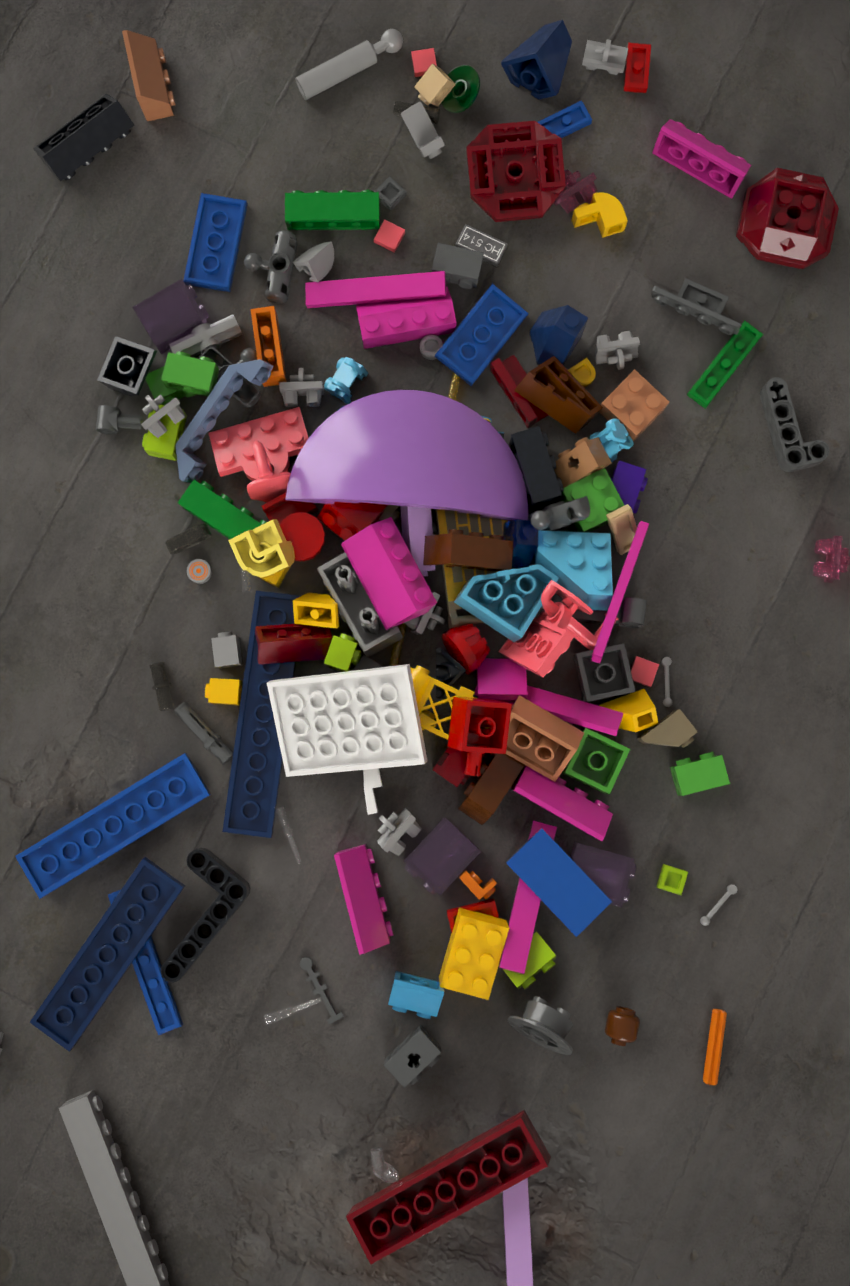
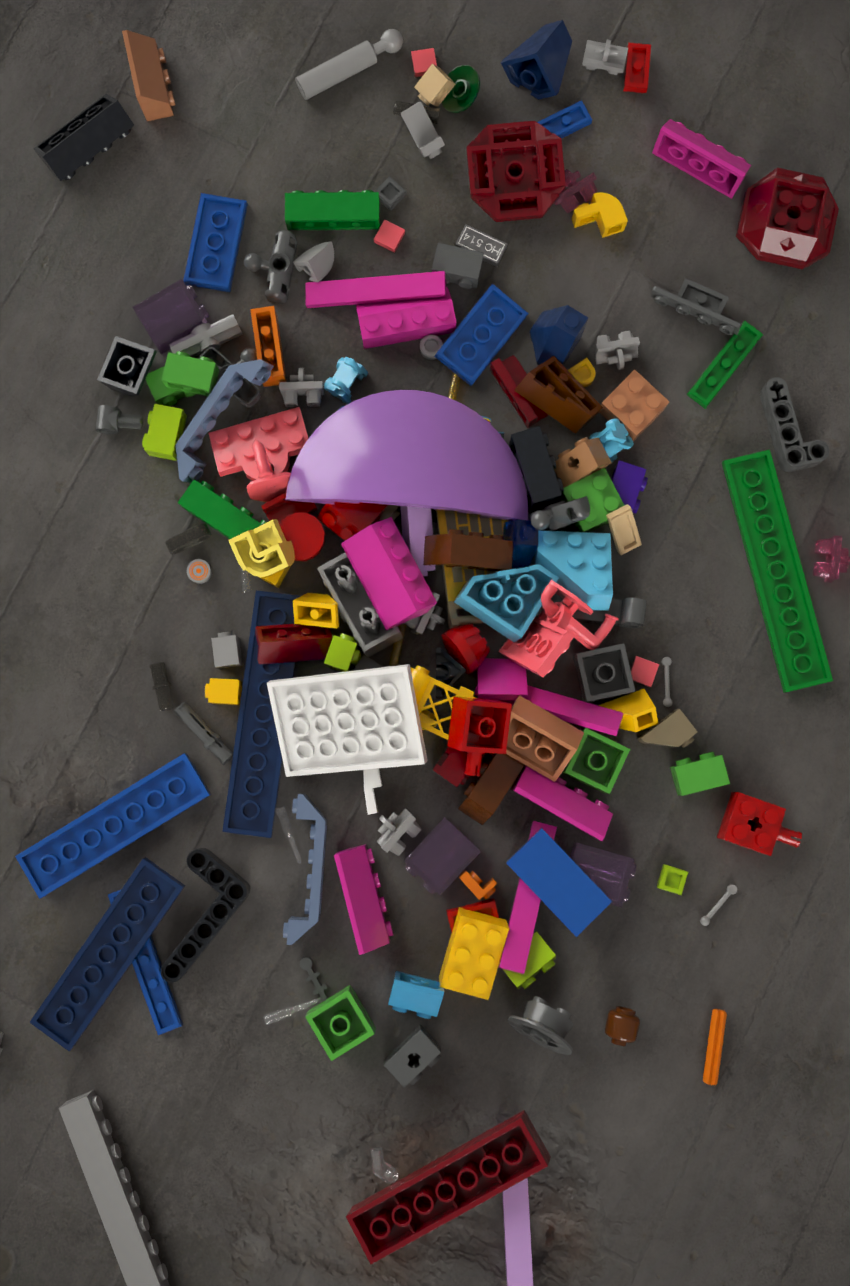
light grey hips [141,394,185,438] -> none
dark pink tile [591,521,649,663] -> none
none -> sand blue slope [283,794,328,945]
none -> bright green brick [305,985,376,1061]
none -> red brick [717,792,802,856]
none -> green plate [722,450,833,693]

